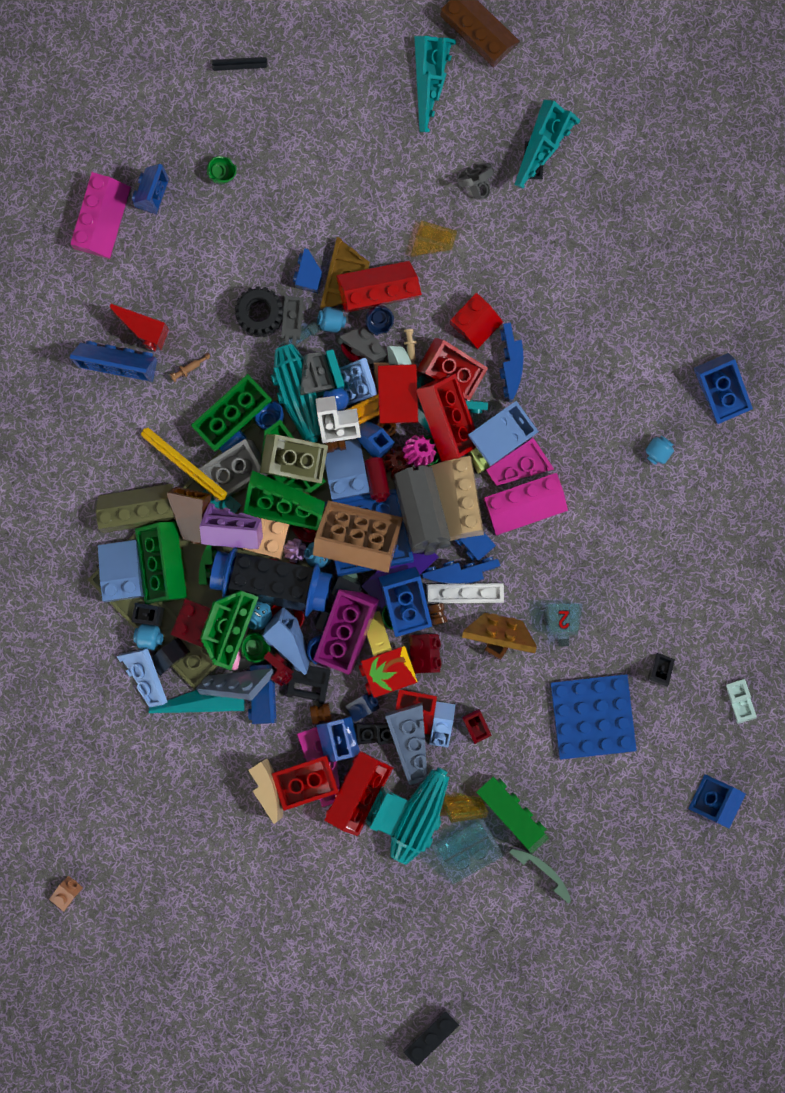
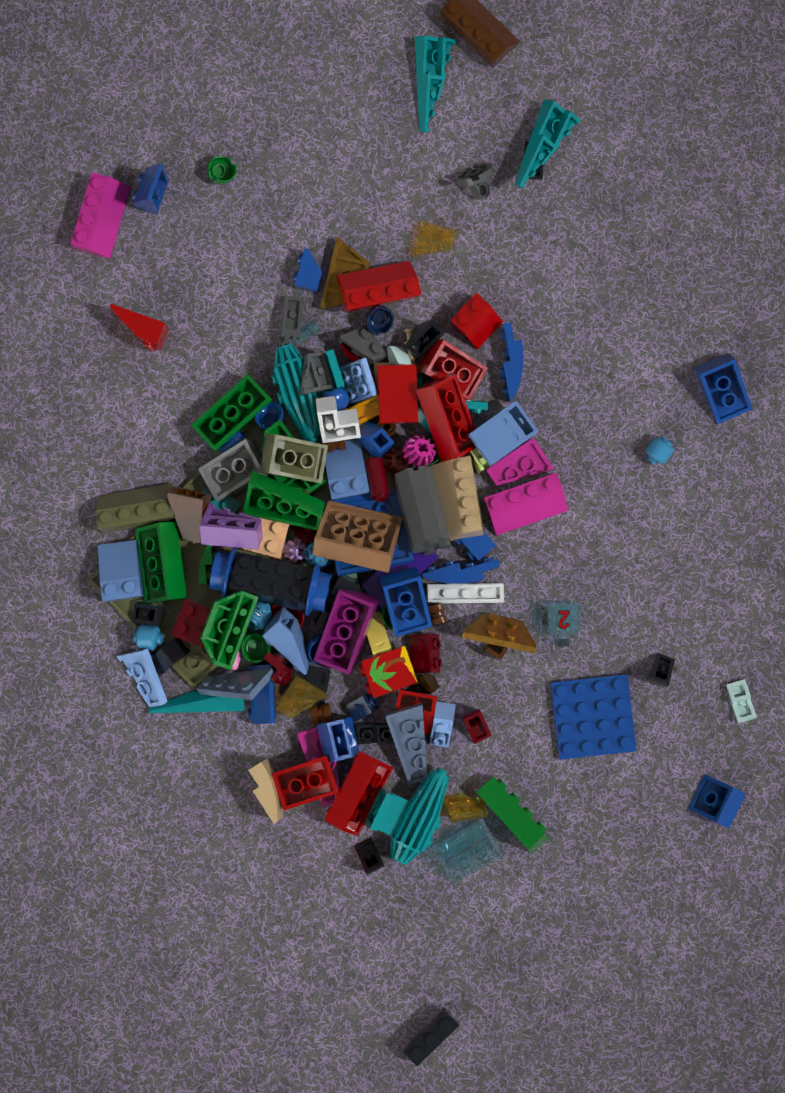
nougat bracket [49,876,83,912] -> none
blue slope [70,341,157,382] -> none
yellow axle [141,428,227,501] -> none
medium nougat piece [169,353,210,382] -> none
black axle [212,57,268,71] -> none
black tyre [235,286,283,338] -> none
dark azure head [317,307,346,333] -> none
sand green slope [509,848,571,904] -> none
none -> clear yellow wing [275,675,328,718]
none -> black slope [354,837,385,875]
none -> black slope [406,319,446,359]
none -> dark brown slope [417,672,440,695]

